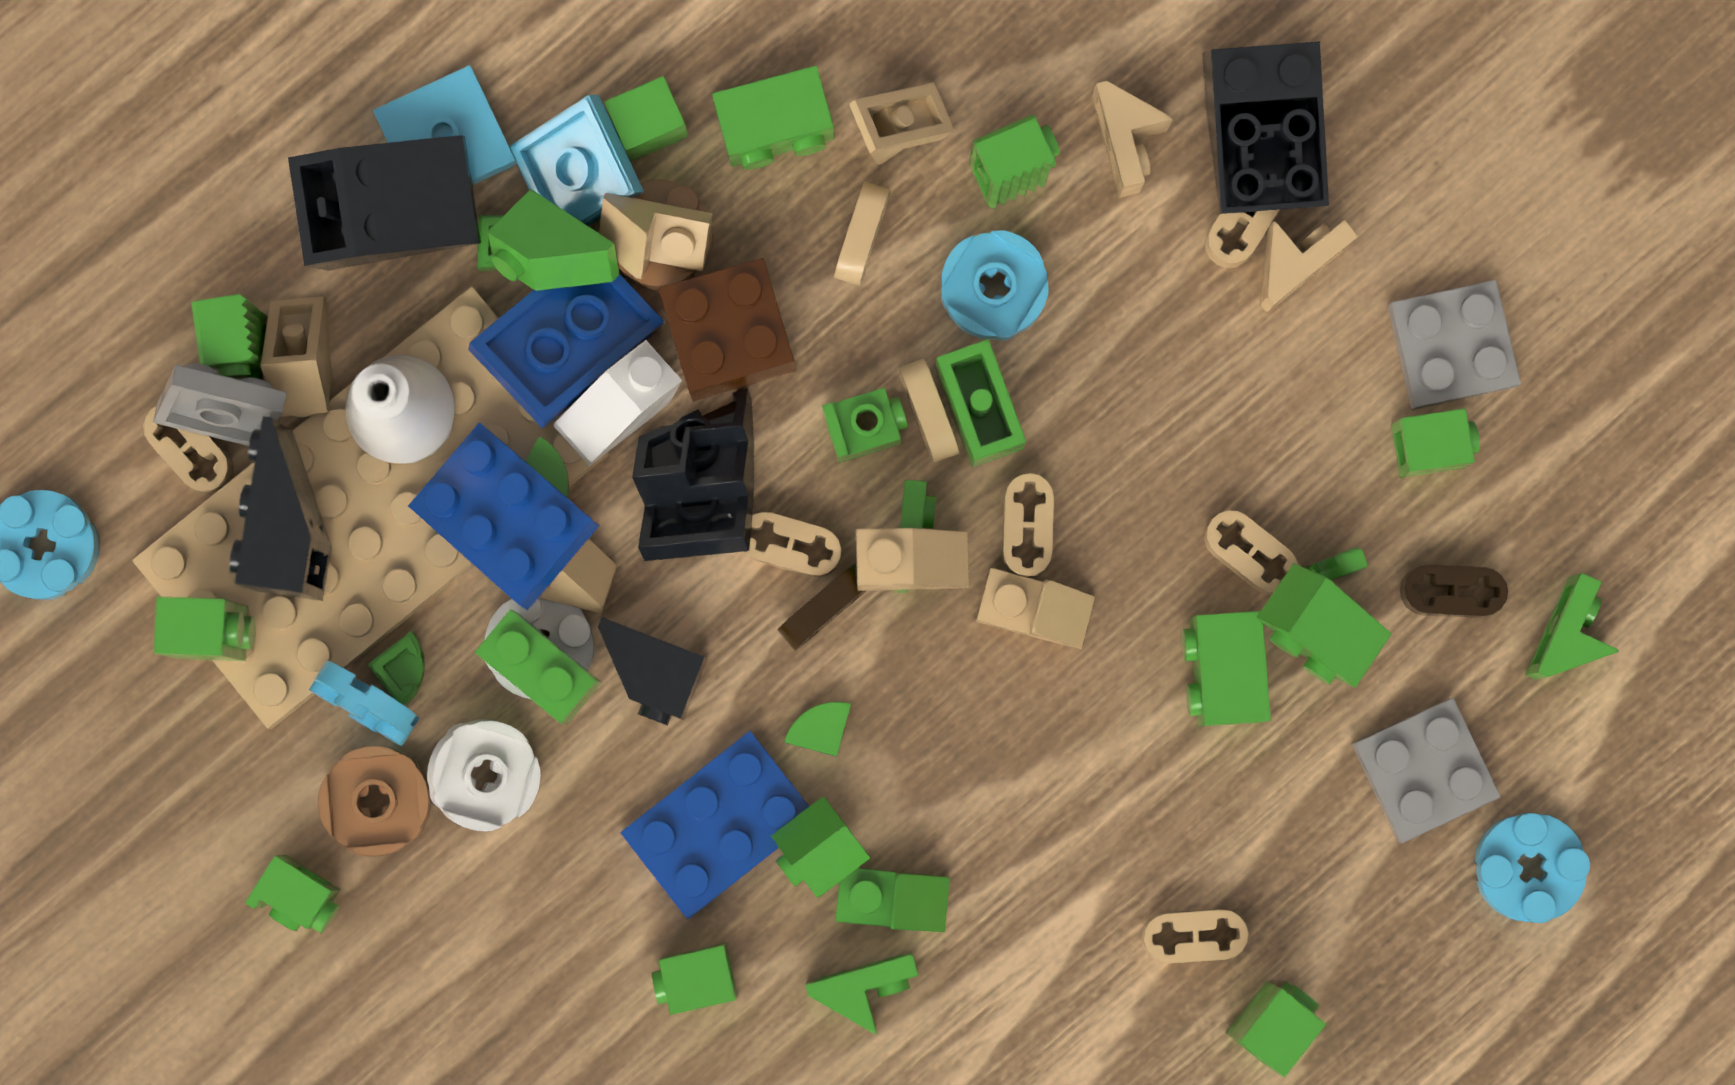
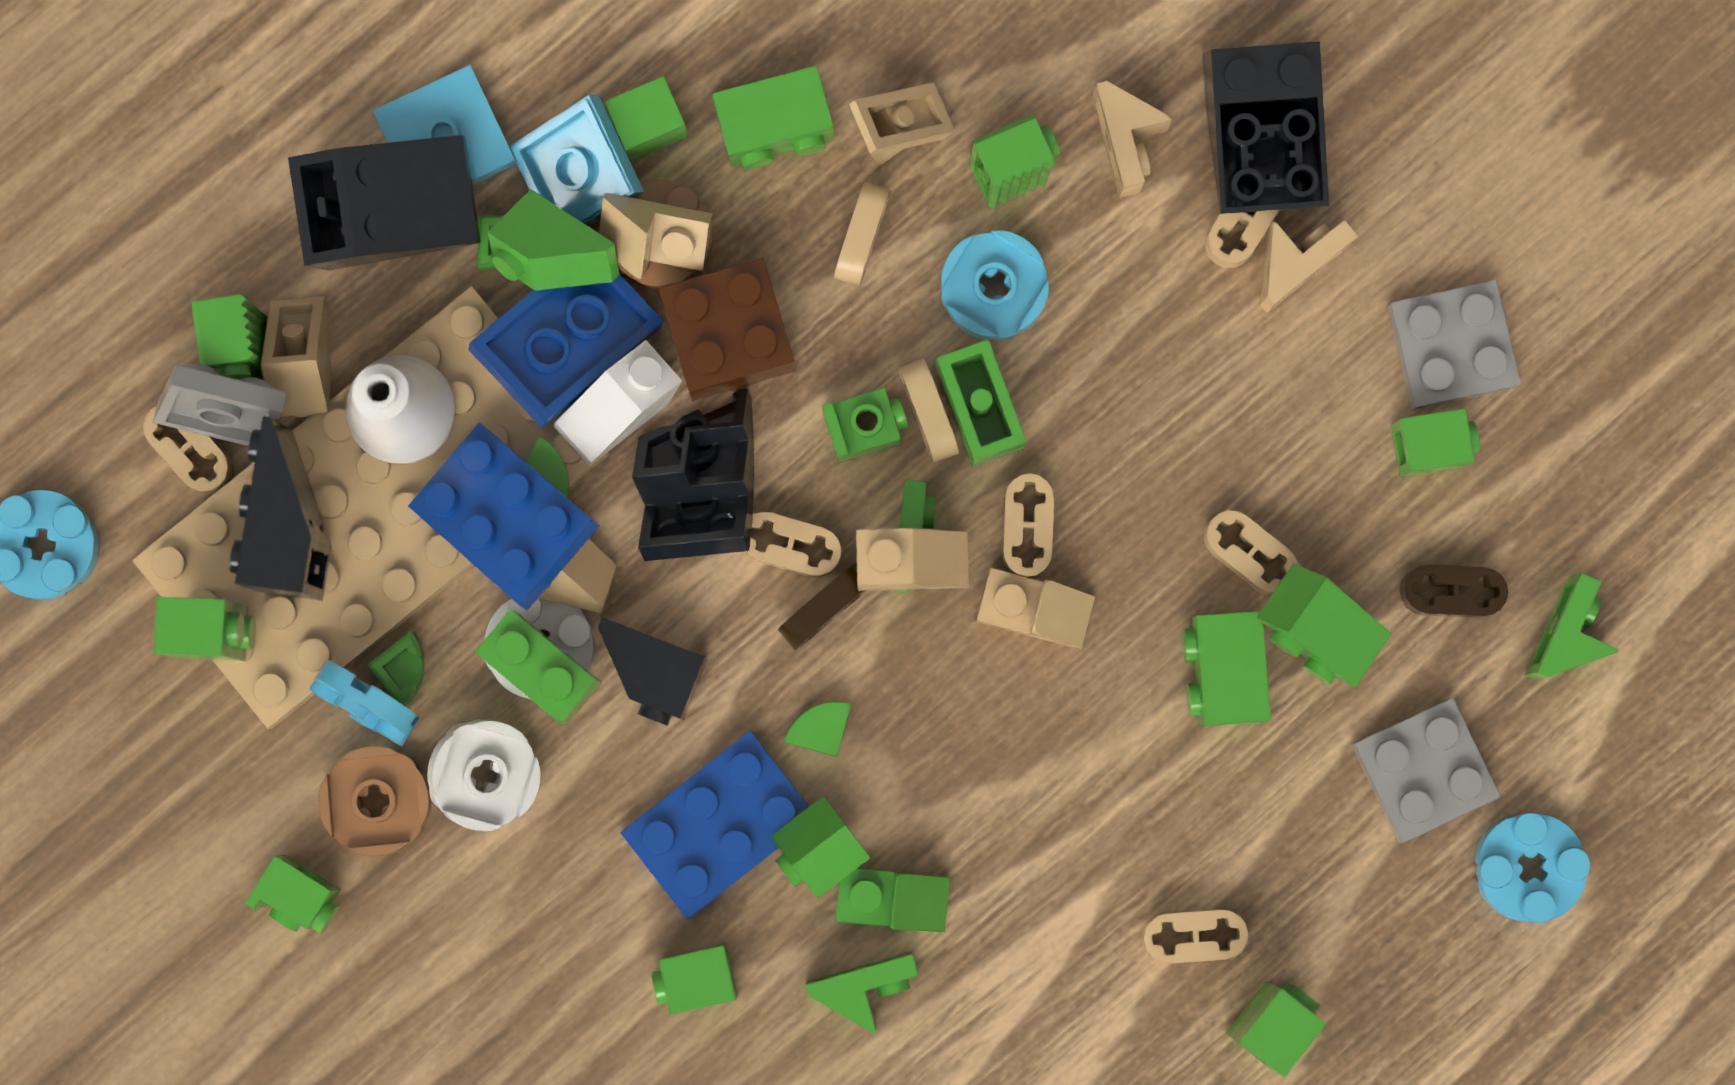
bright green tile [1304,547,1368,581] -> none

